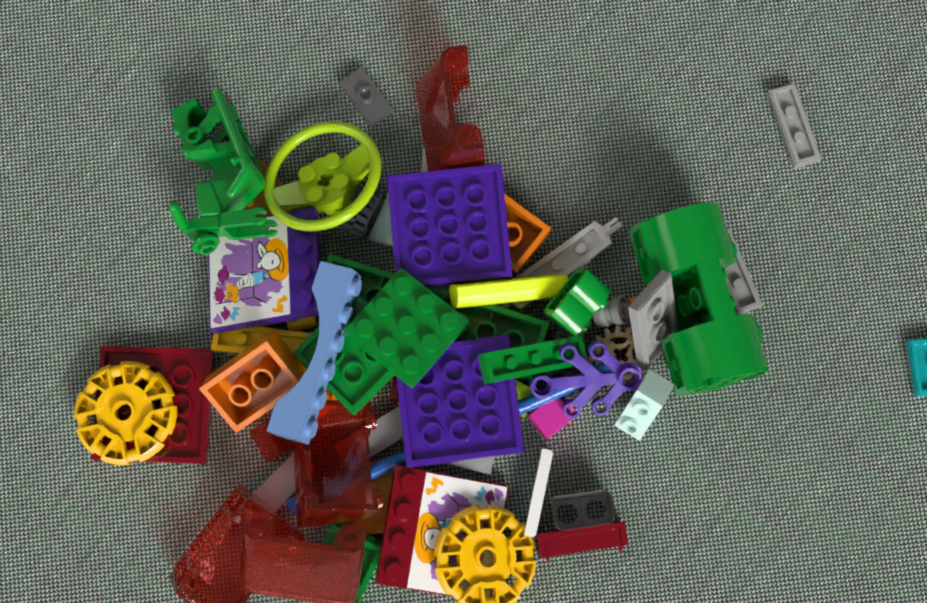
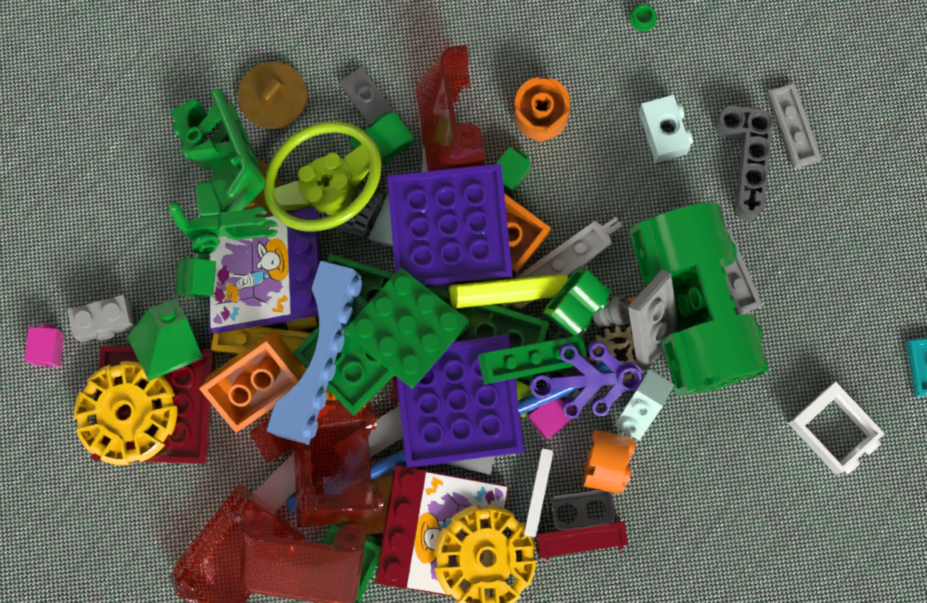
none -> dark pink brick [24,323,65,367]
none -> light grey brick [67,295,136,343]
none -> green slope [127,298,203,381]
none -> green brick [175,254,216,298]
none -> pearl gold shield [238,62,308,129]
none -> green brick [349,111,414,173]
none -> green brick [496,147,532,196]
none -> orange brick [513,77,570,142]
none -> orange brick [583,429,636,494]
none -> green plate [630,4,657,32]
none -> light aqua brick [639,95,693,163]
none -> dark grey beam [716,106,773,222]
none -> white window [788,382,885,475]

